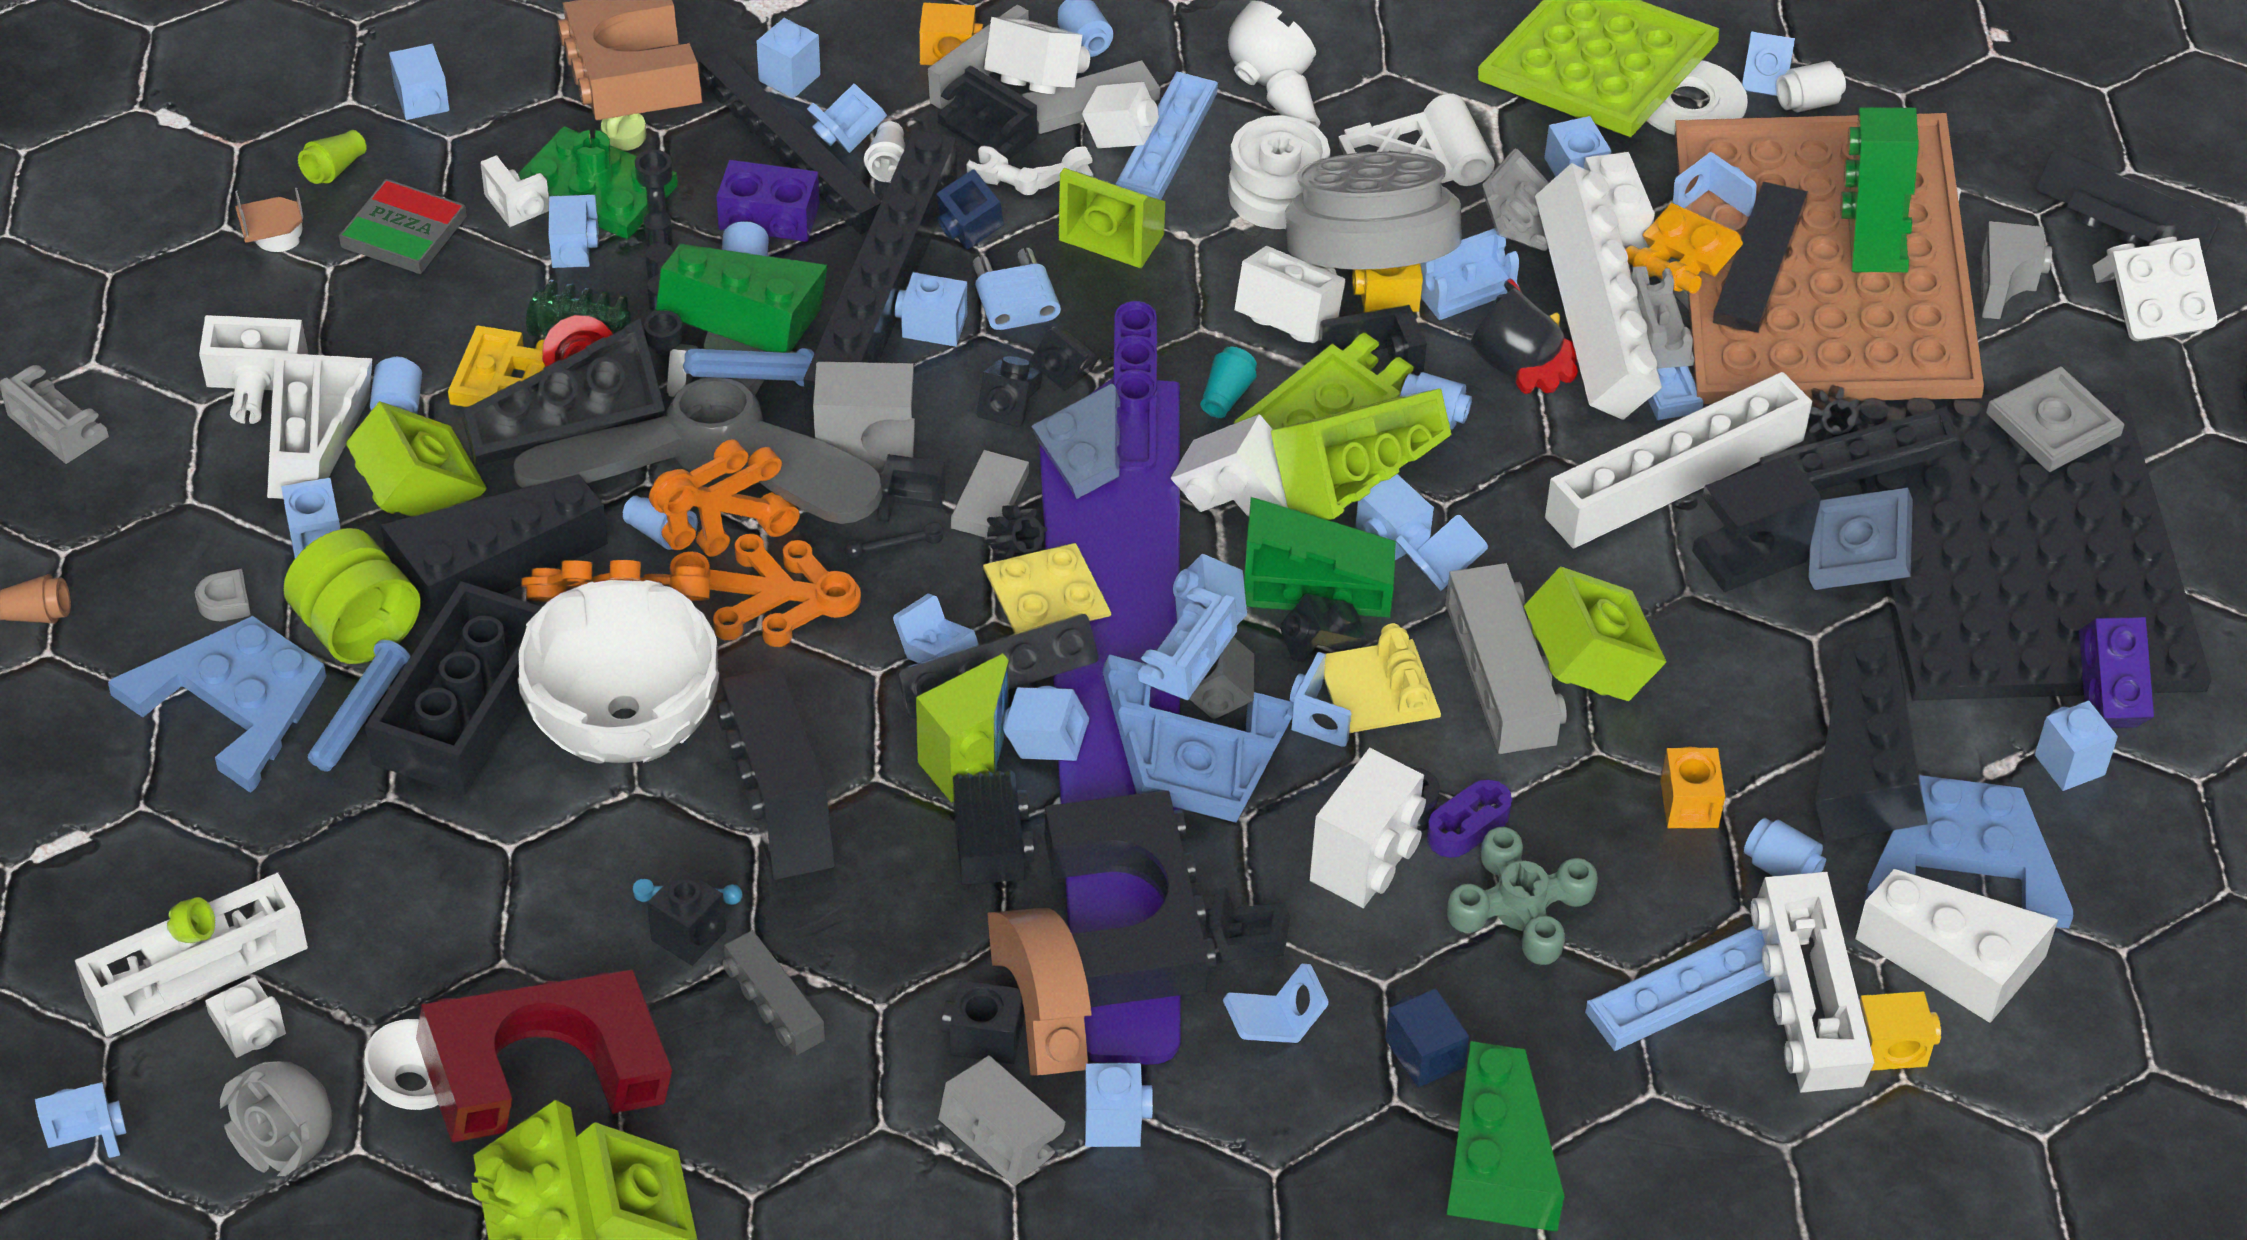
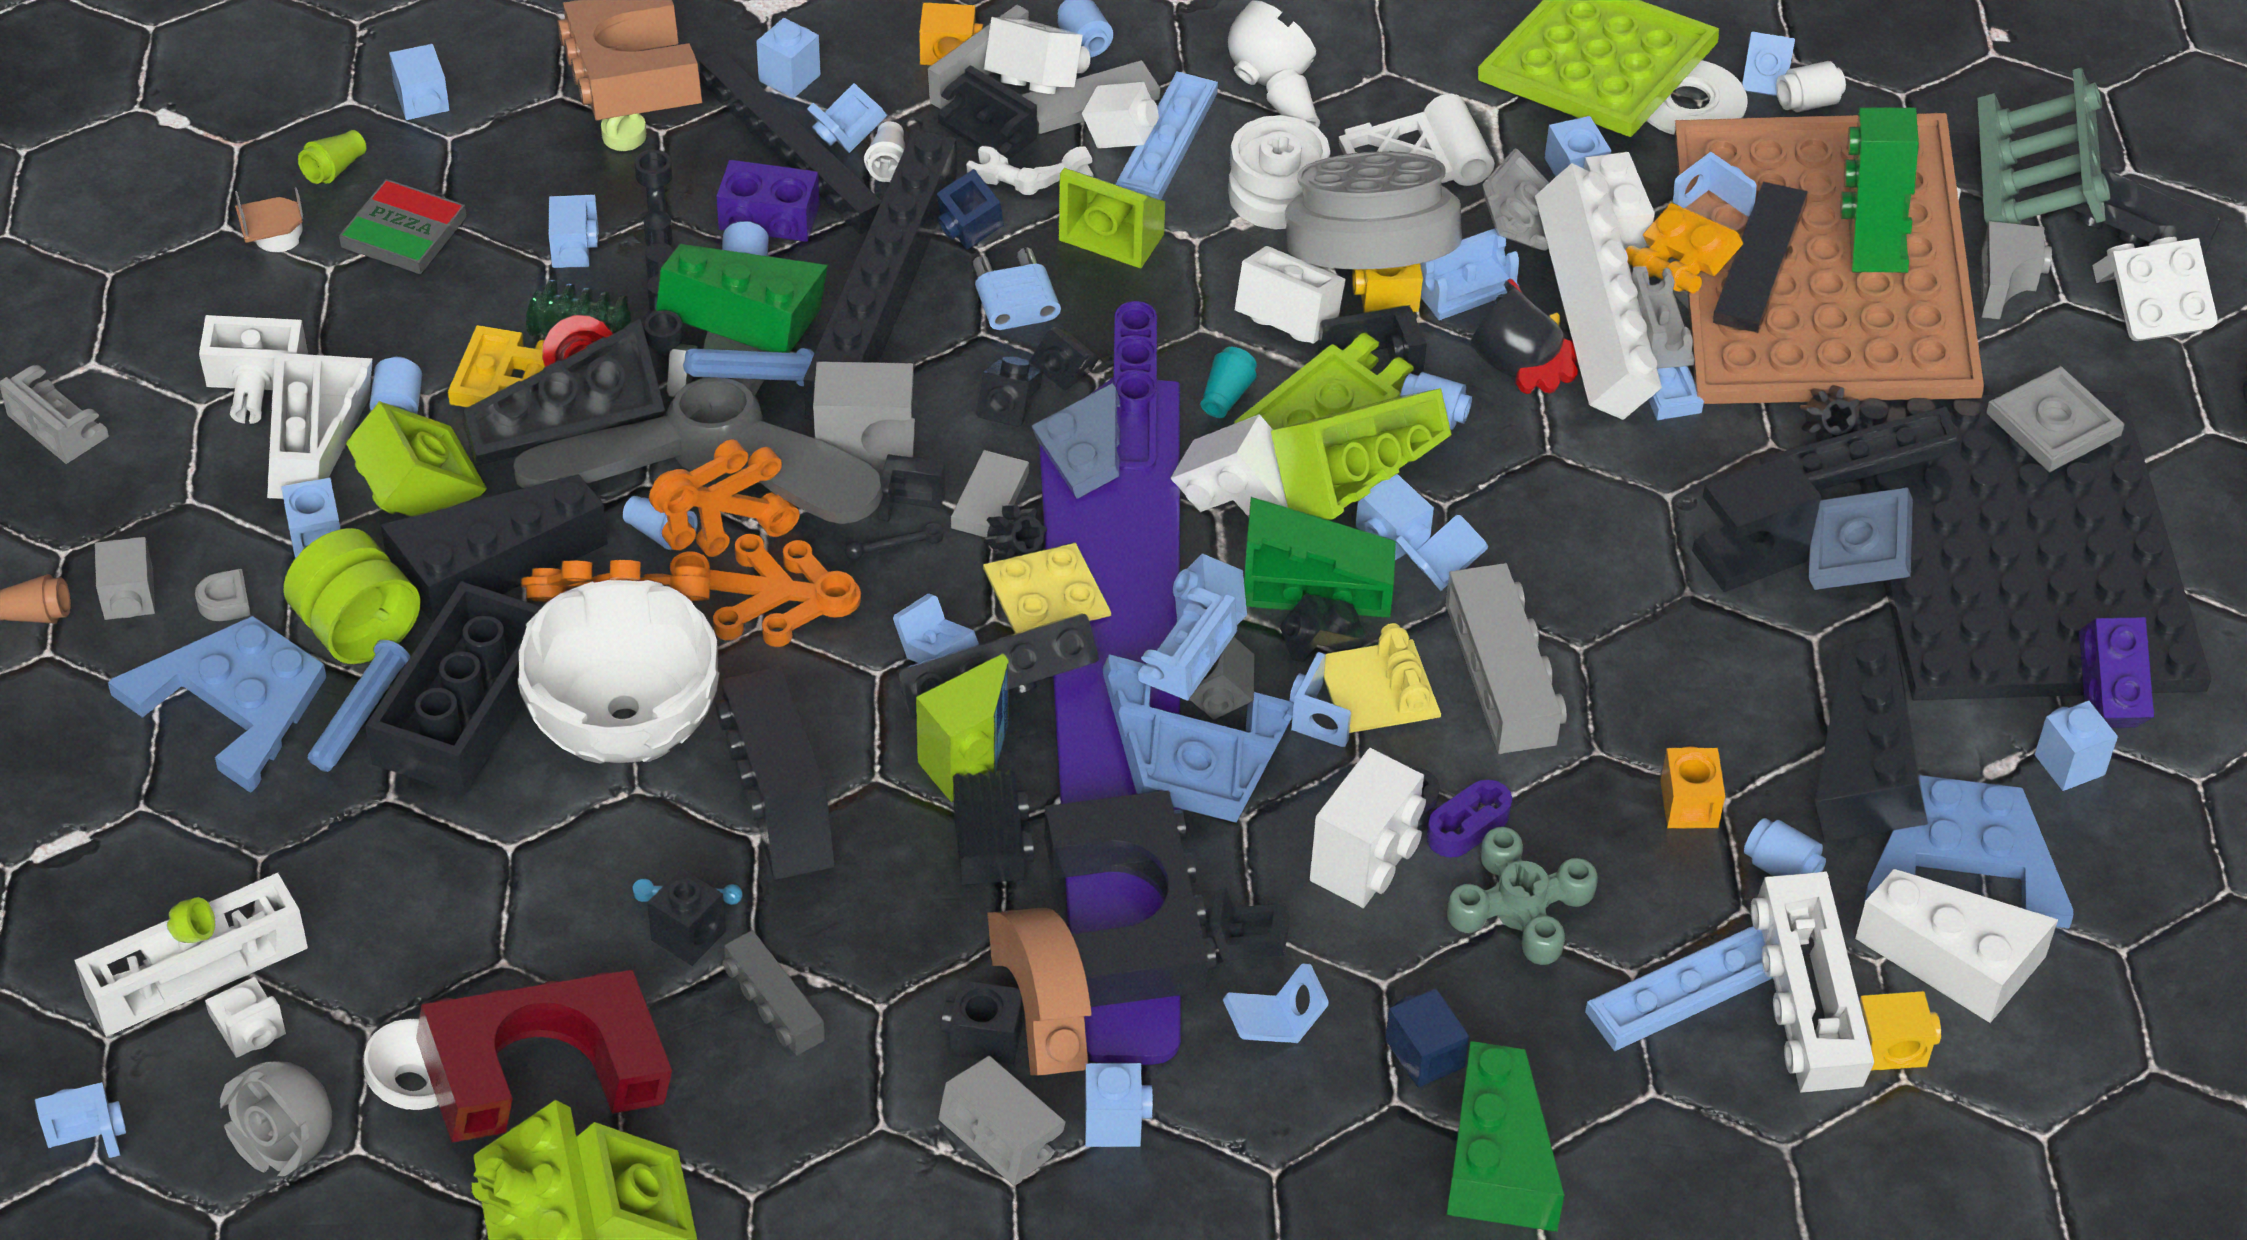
white bracket [480,155,549,227] -> none
green plate [518,126,678,240] -> none
light blue brick [895,272,967,347] -> none
light blue brick [1003,686,1089,761] -> none
lime brick [1523,566,1667,701] -> none
white brick [1545,372,1812,549] -> none
none -> light grey brick [95,537,155,620]
none -> sand green fence [1977,68,2110,226]

